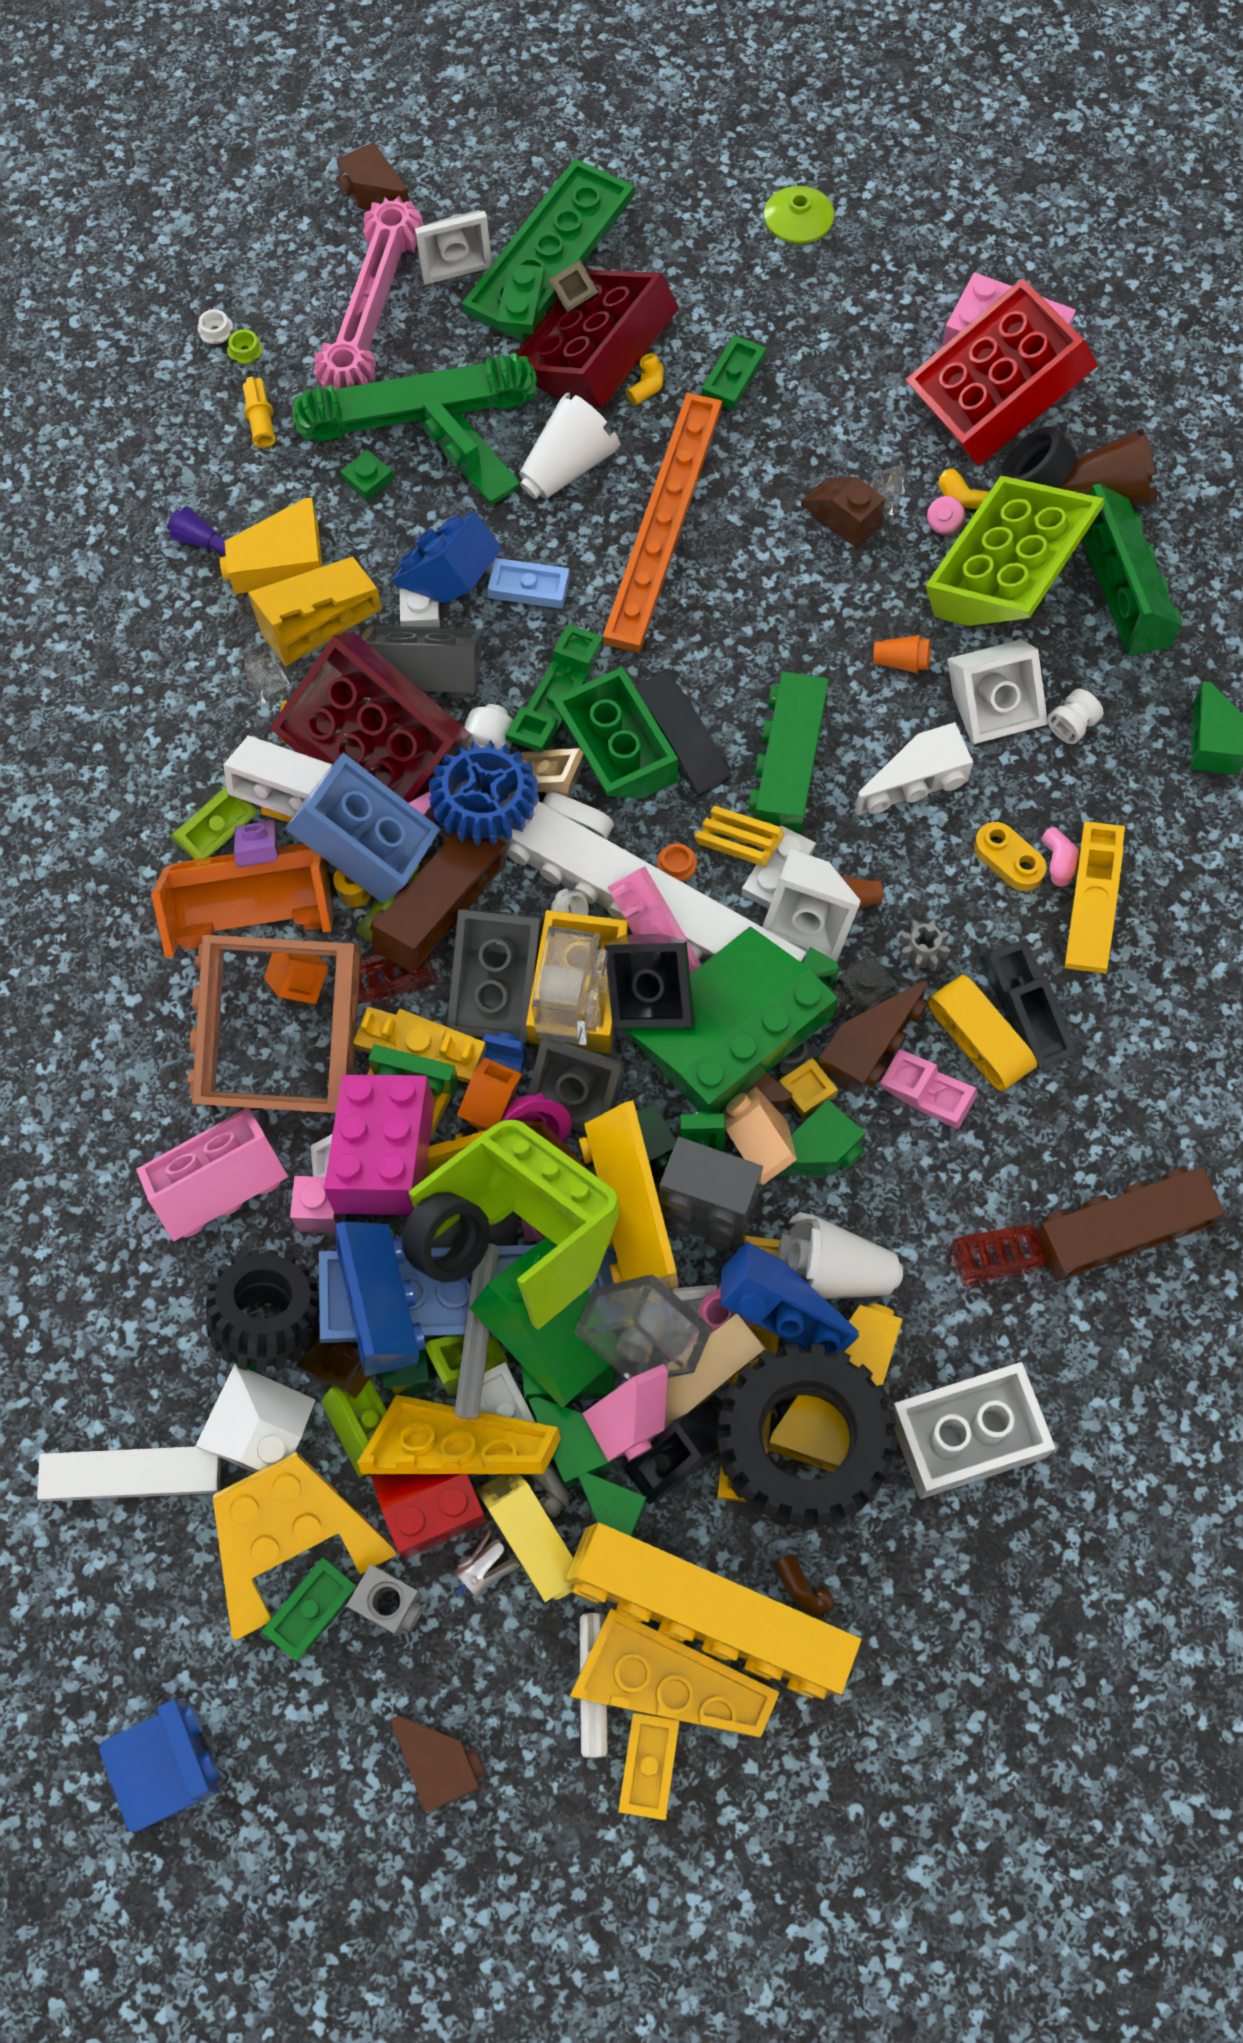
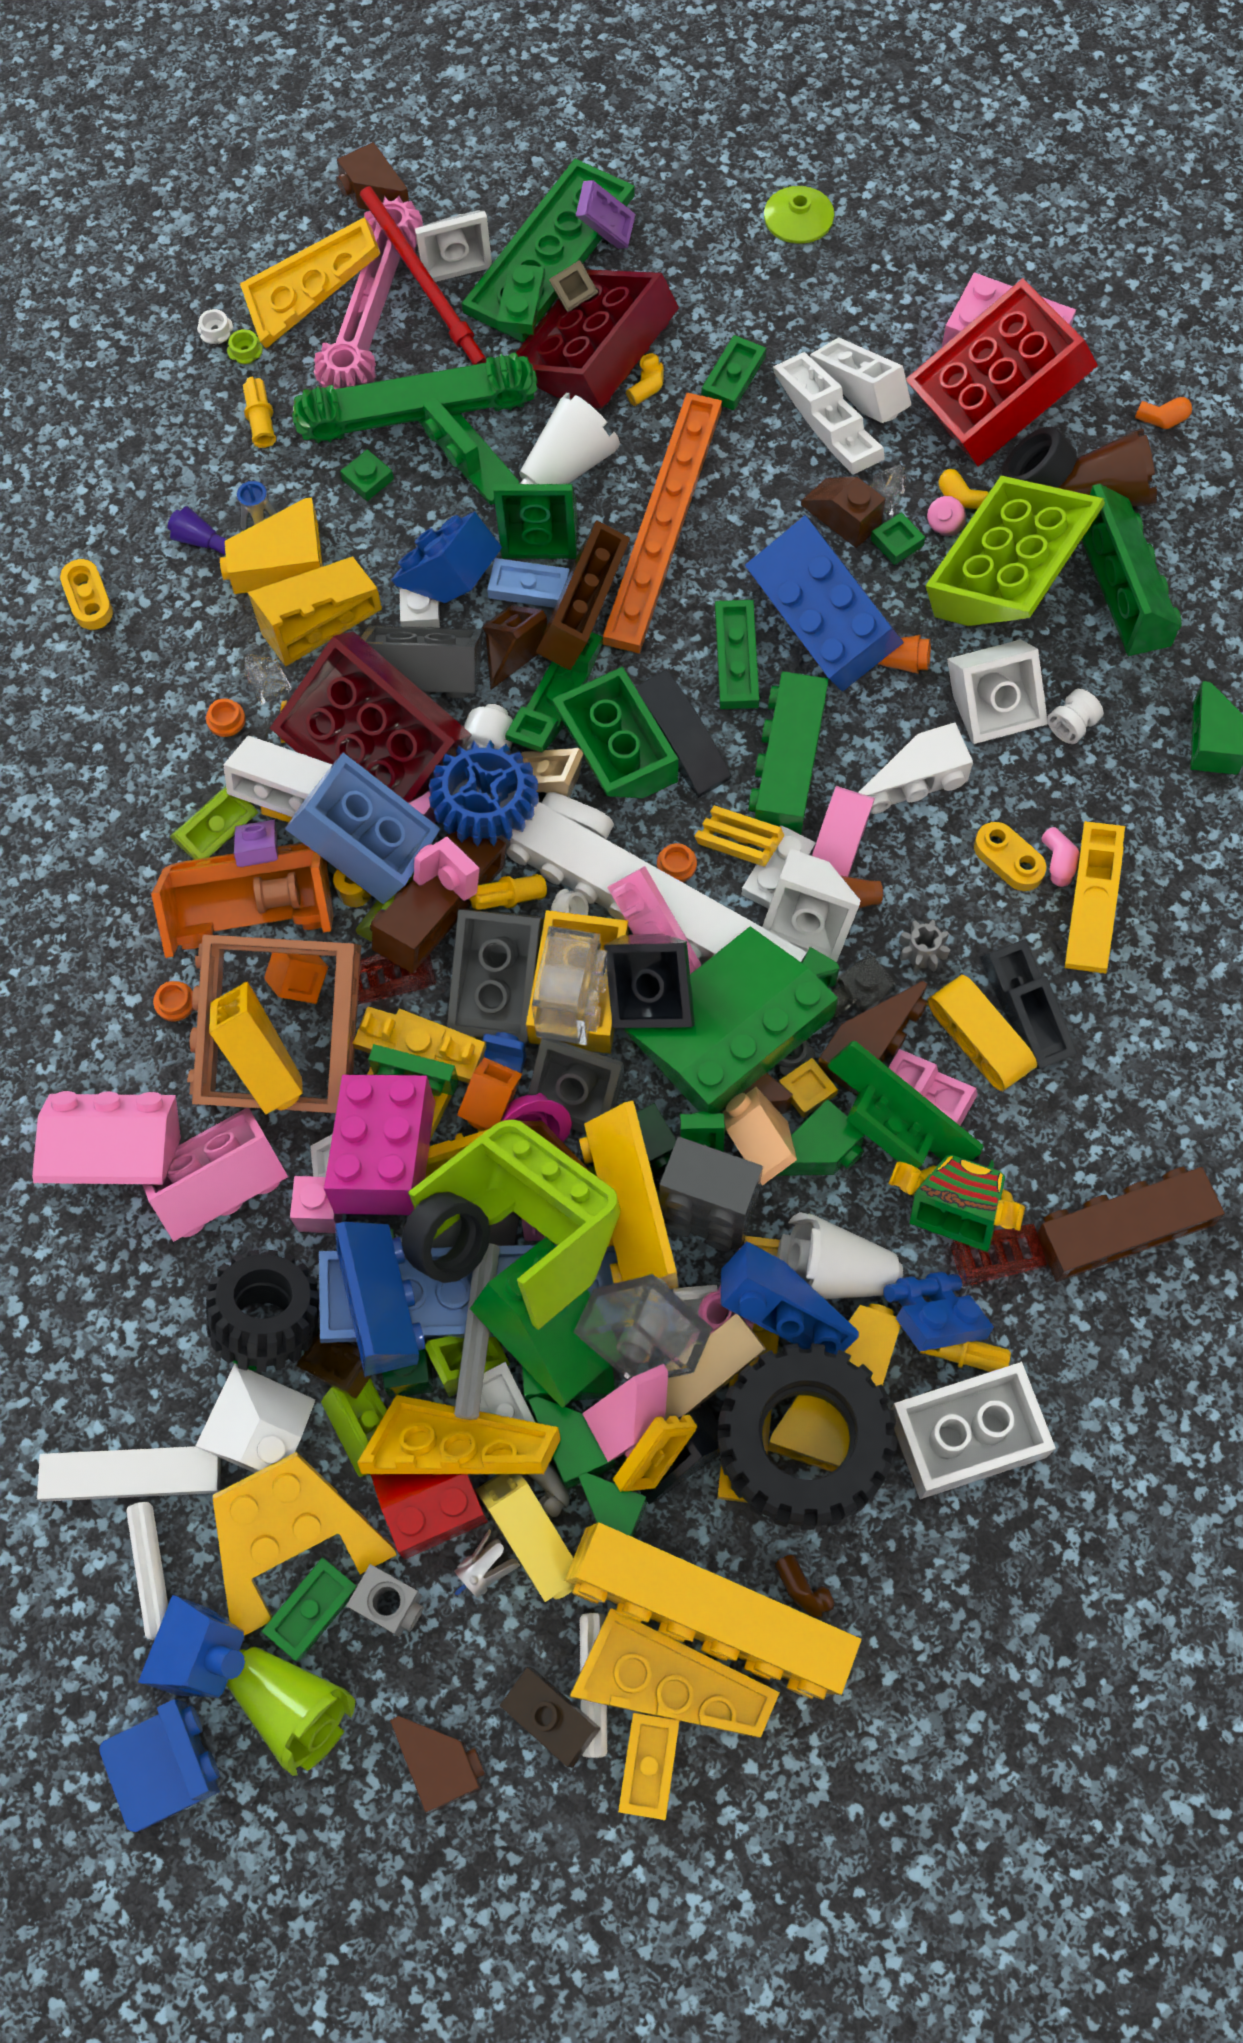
none -> bright pink slope [32,1091,181,1185]
none -> yellow plate [60,559,113,630]
none -> white axle [126,1502,168,1640]
none -> blue torso [138,1595,245,1698]
none -> orange plate [153,981,194,1022]
none -> orange plate [206,698,246,737]
none -> yellow slope [209,982,303,1115]
none -> lime cone [226,1647,355,1776]
none -> piece [237,481,276,530]
none -> yellow wing [240,217,381,349]
none -> nougat bush [253,872,301,914]
none -> red bar [360,186,486,365]
none -> bright pink bracket [413,837,479,901]
none -> yellow axle [469,874,547,910]
none -> reddish brown slope [482,605,547,690]
none -> green slope [493,484,578,559]
none -> dark brown plate [499,1667,601,1768]
none -> reddish brown brick [535,520,630,670]
none -> medium lavender plate [576,180,635,249]
none -> yellow tile [613,1415,697,1492]
none -> green plate [715,600,759,709]
none -> blue brick [745,515,904,692]
none -> white slope [773,352,885,475]
none -> white slope [810,337,912,423]
none -> bright pink slope [812,786,875,877]
none -> green bracket [828,1041,983,1168]
none -> green plate [871,512,925,565]
none -> blue plate [883,1271,994,1352]
none -> torso [888,1153,1025,1252]
none -> yellow axle [920,1341,1011,1372]
none -> orange arm [1135,397,1192,429]

